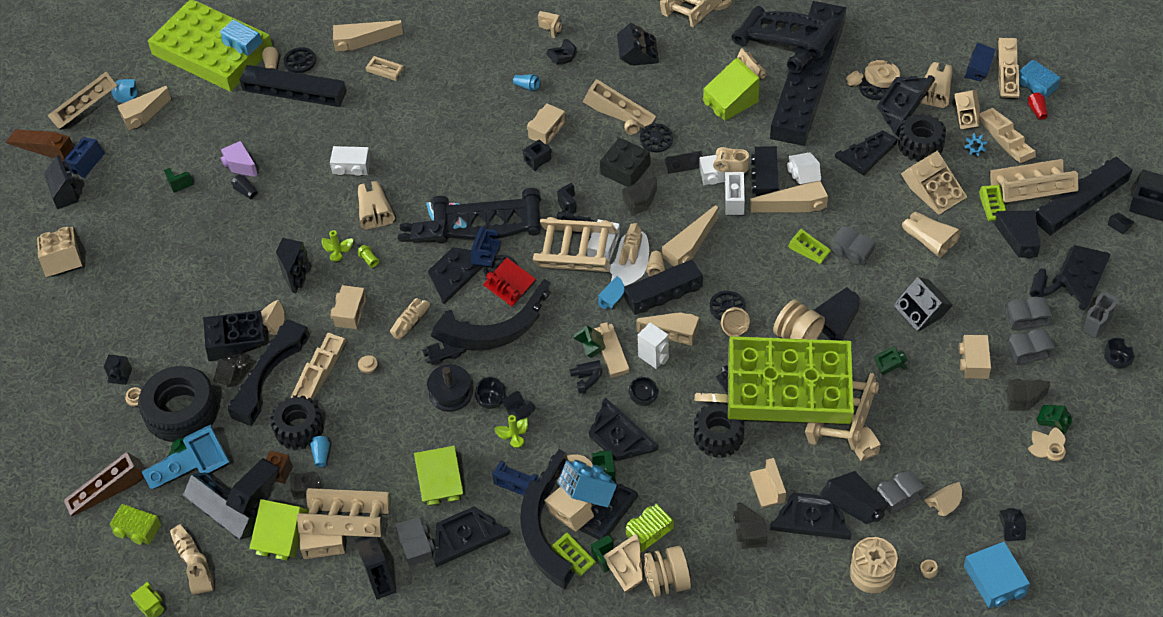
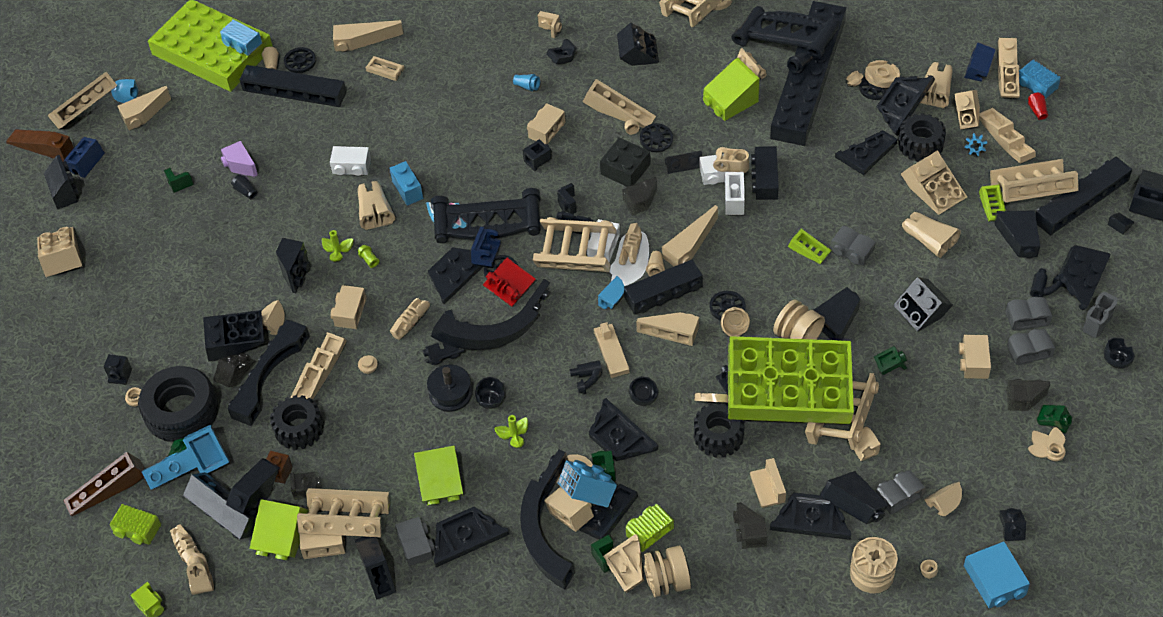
dark azure cone [310,436,330,467] -> none
black hinge [397,219,448,242] -> none
dark blue hinge [492,461,539,496] -> none
black bracket [502,391,535,419] -> none
lime slope [551,532,596,576] -> none
dark green panel [573,325,606,358] -> none
white brick [638,322,669,369] -> none
tan slope [750,181,828,213] -> none
white brick [787,152,821,184] -> none
none -> dark azure brick [389,161,423,205]

